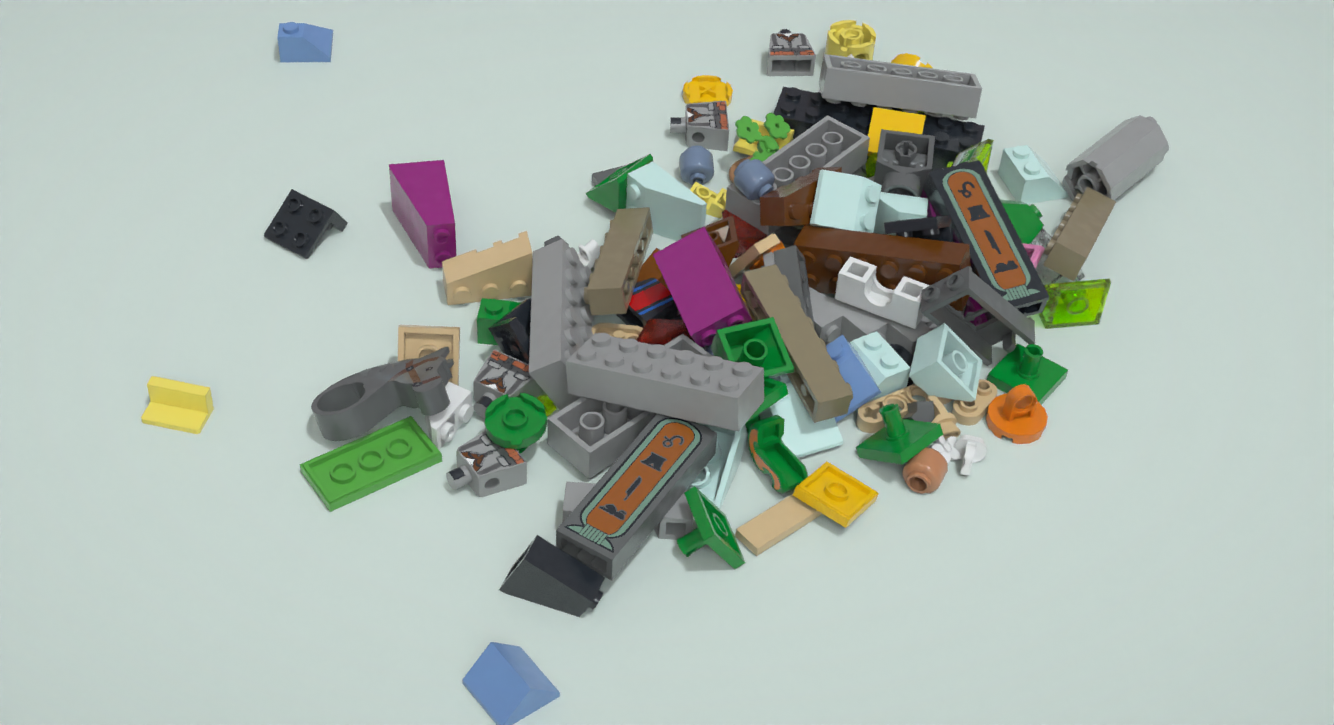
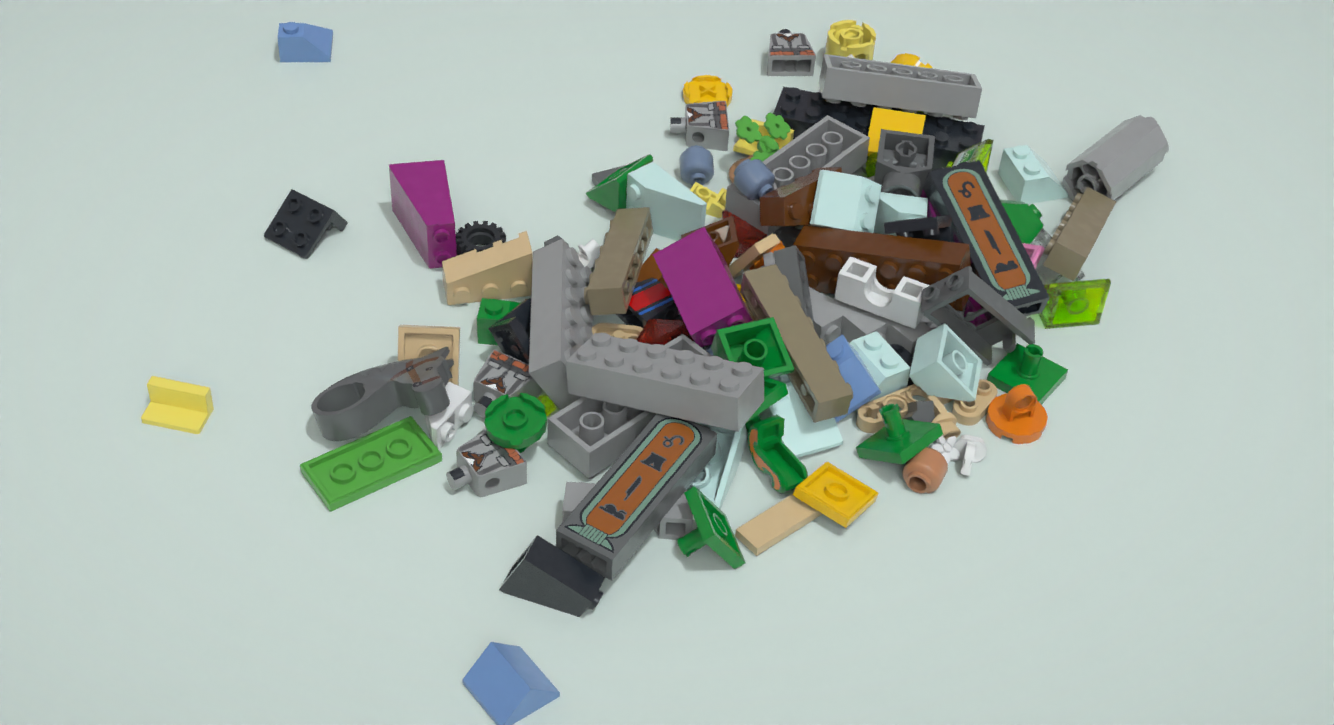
none -> black tyre [456,221,506,256]

